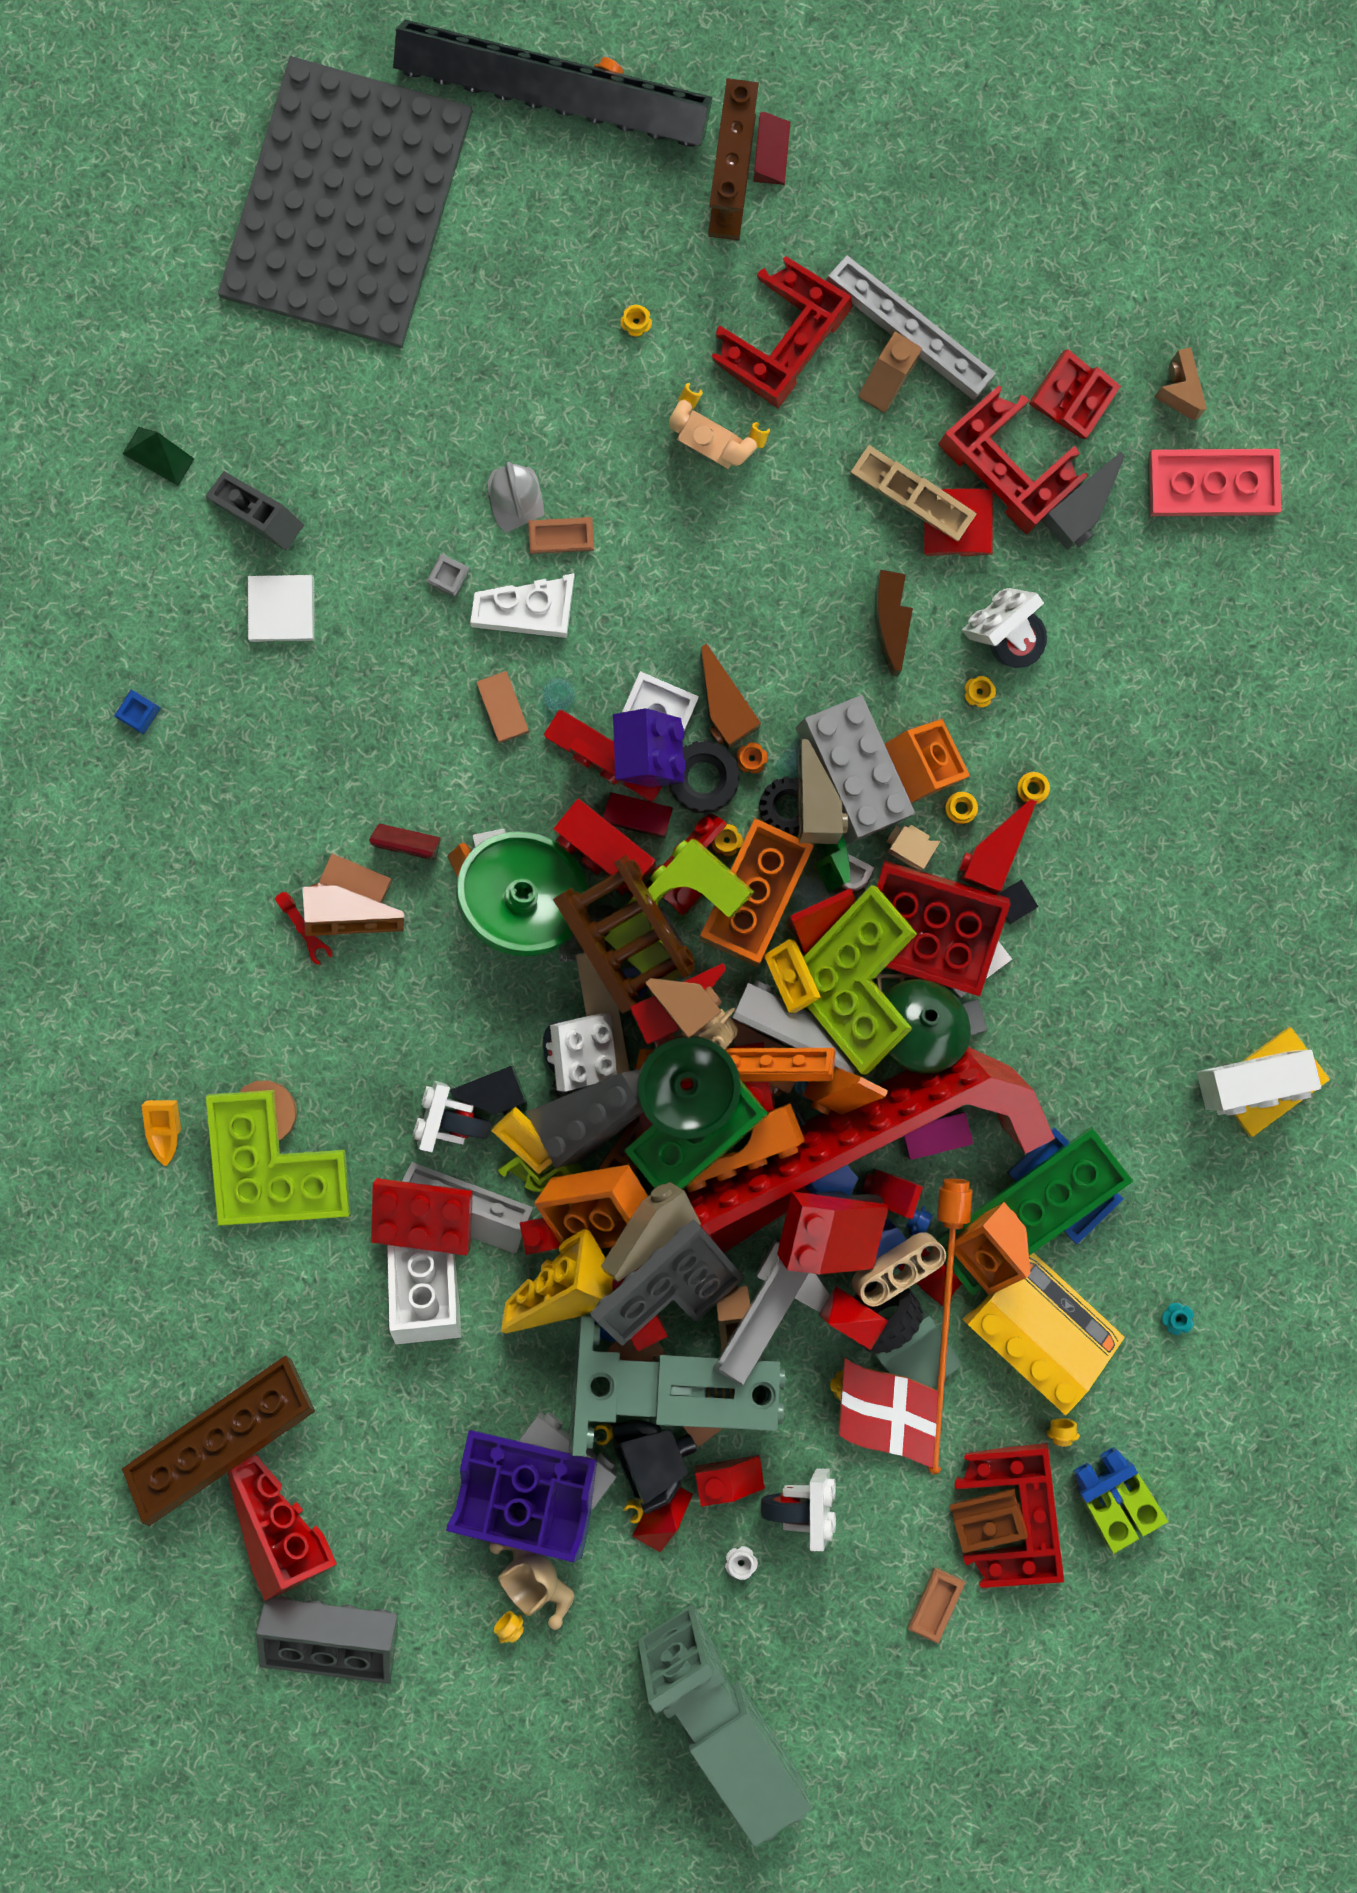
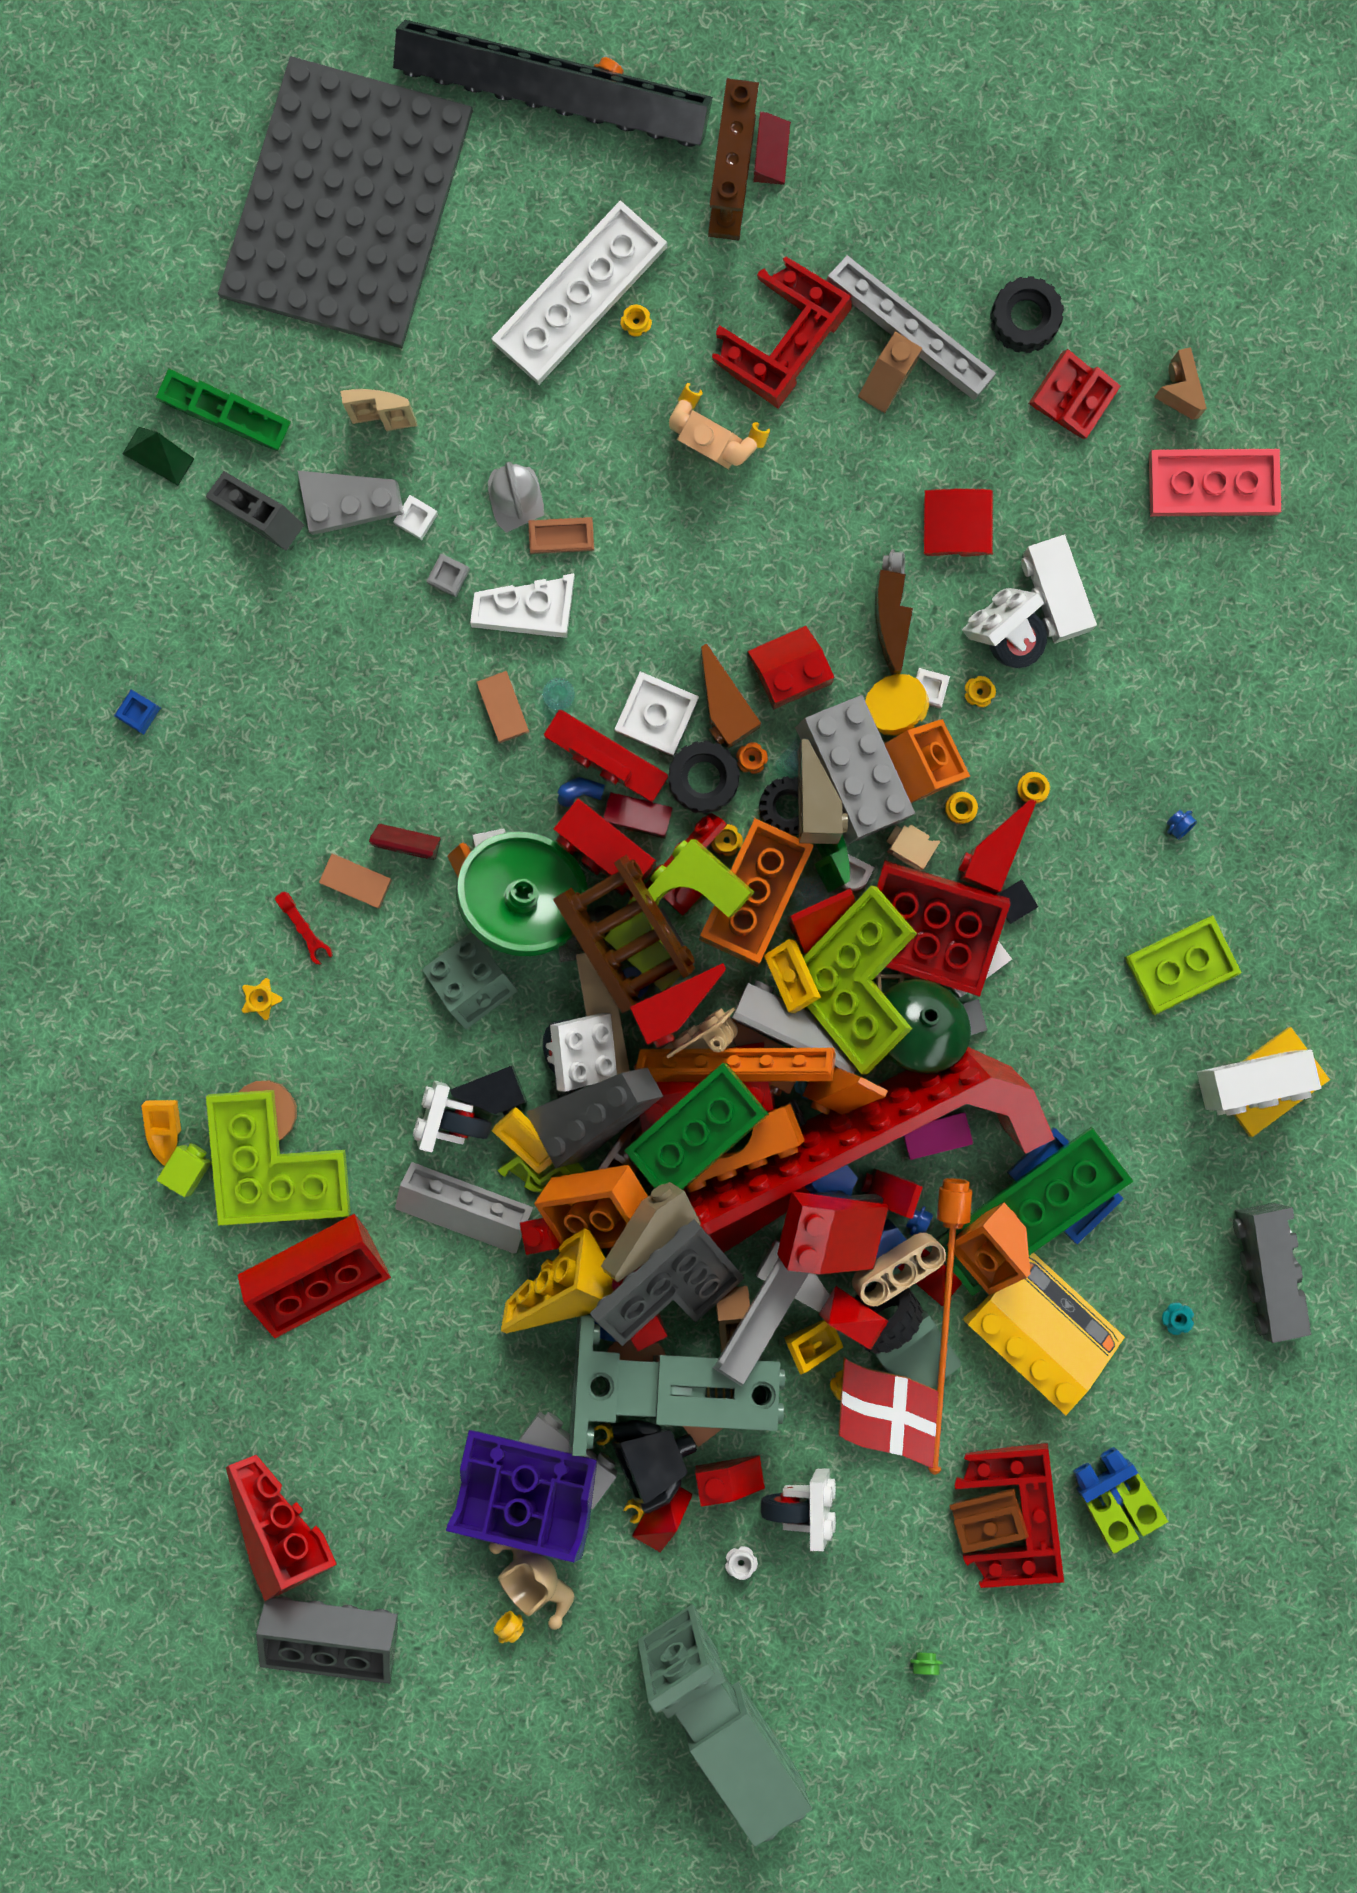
reddish brown plate [122,1355,315,1526] -> none
white tile [248,575,314,642] -> none
slope [303,883,404,936] -> none
red plate [371,1178,473,1256] -> none
white slope [387,1245,461,1344] -> none
dark purple brick [613,708,686,787] -> none
dark green dish [637,1036,741,1139] -> none
medium nougat slope [645,978,722,1039] -> none
tan slope [851,445,977,542] -> none
nougat tile [907,1567,965,1643] -> none
red wedge [938,386,1088,535] -> none
dark grey slope [1043,452,1125,550] -> none
yellow plate [1047,1418,1080,1447] -> none
none -> green slope [156,368,291,451]
none -> lime brick [156,1143,212,1197]
none -> red slope [237,1214,391,1338]
none -> yellow plate [242,978,282,1020]
none -> light grey wing [297,470,404,535]
none -> tan slope [341,389,417,431]
none -> white tile [393,495,438,541]
none -> sand green bracket [423,932,518,1029]
none -> white plate [491,200,667,385]
none -> blue arm [557,777,605,807]
none -> red slope [747,626,835,710]
none -> yellow slope [784,1320,843,1374]
none -> yellow tile [865,674,929,736]
none -> light grey plate [882,549,905,574]
none -> bright green plate [910,1652,943,1675]
none -> white tile [916,668,950,709]
none -> black tyre [990,276,1064,353]
none -> white brick [1021,534,1097,644]
none -> lime tile [1124,915,1242,1015]
none -> blue plate [1167,810,1197,840]
none -> dark grey wedge [1233,1203,1311,1343]

